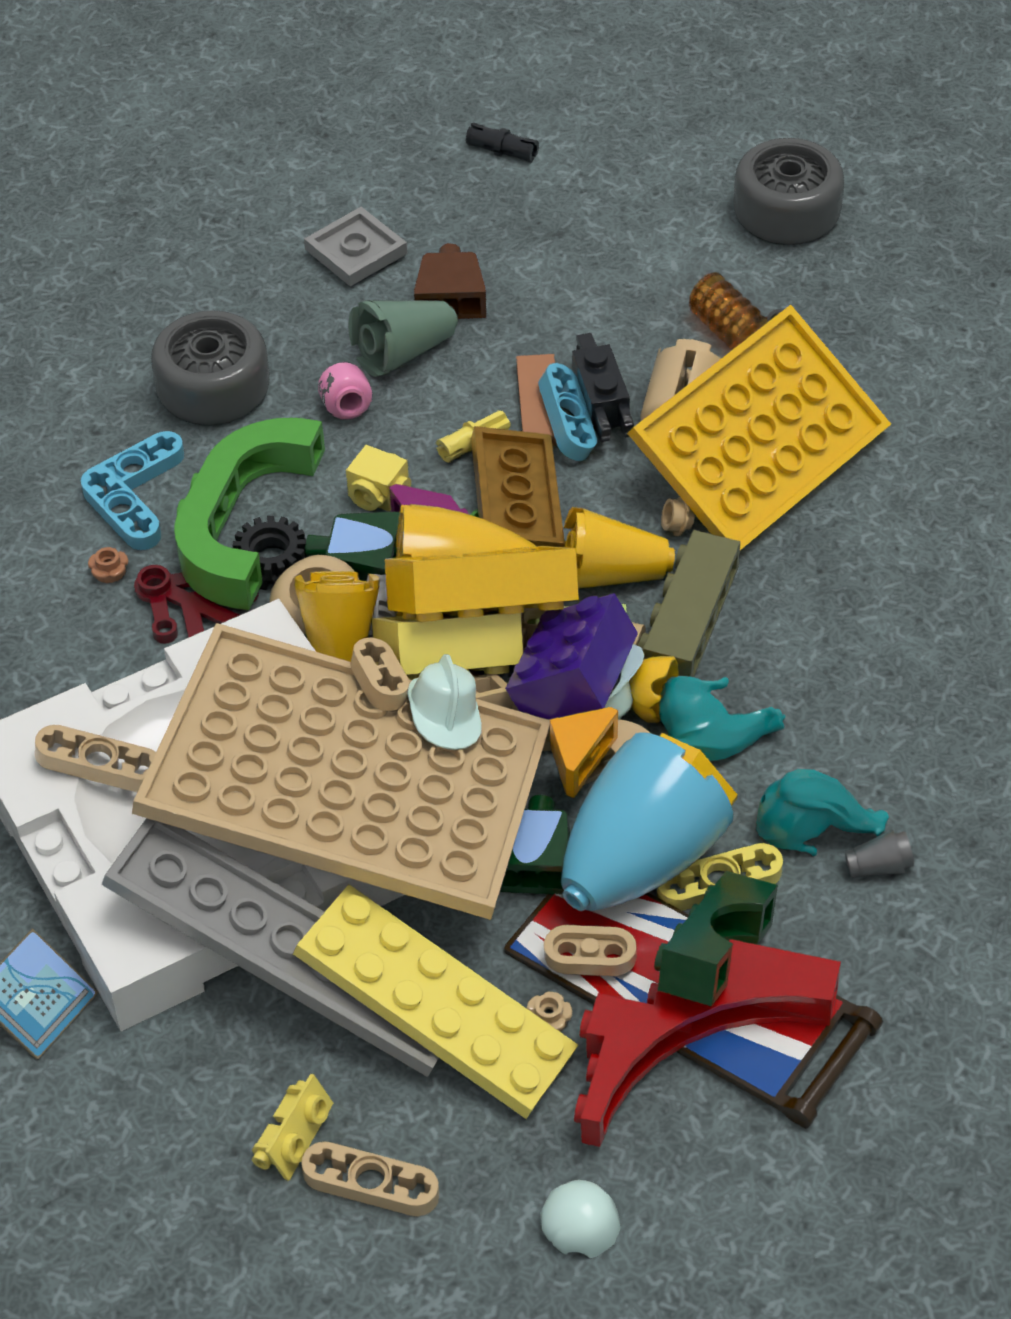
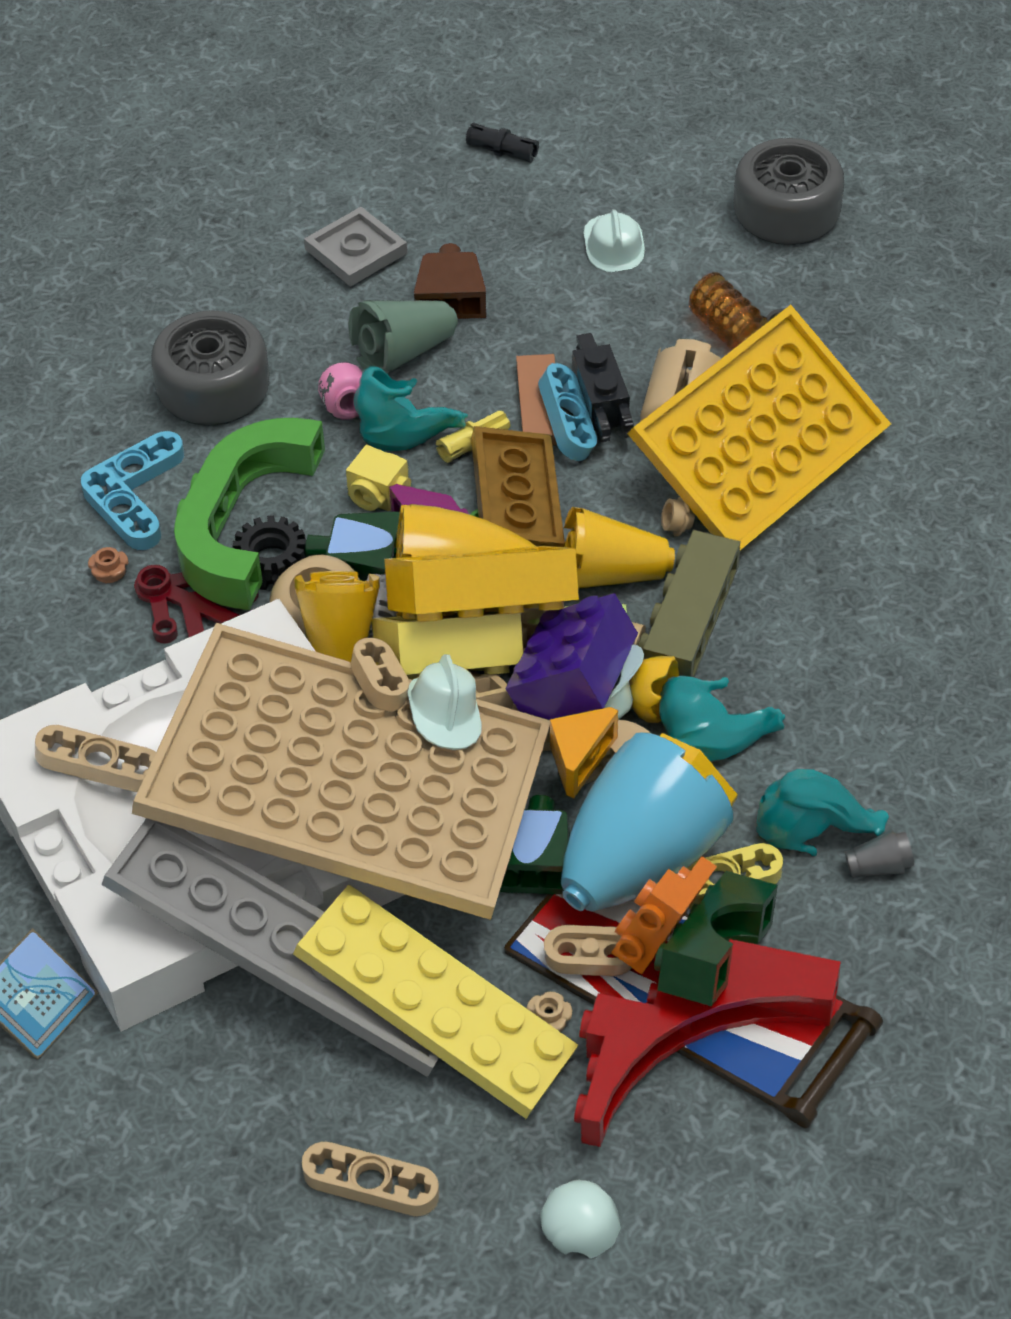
light yellow hinge [252,1074,334,1181] -> none
none -> teal piece [354,366,468,451]
none -> light aqua piece [584,210,645,272]
none -> orange plate [611,856,717,975]

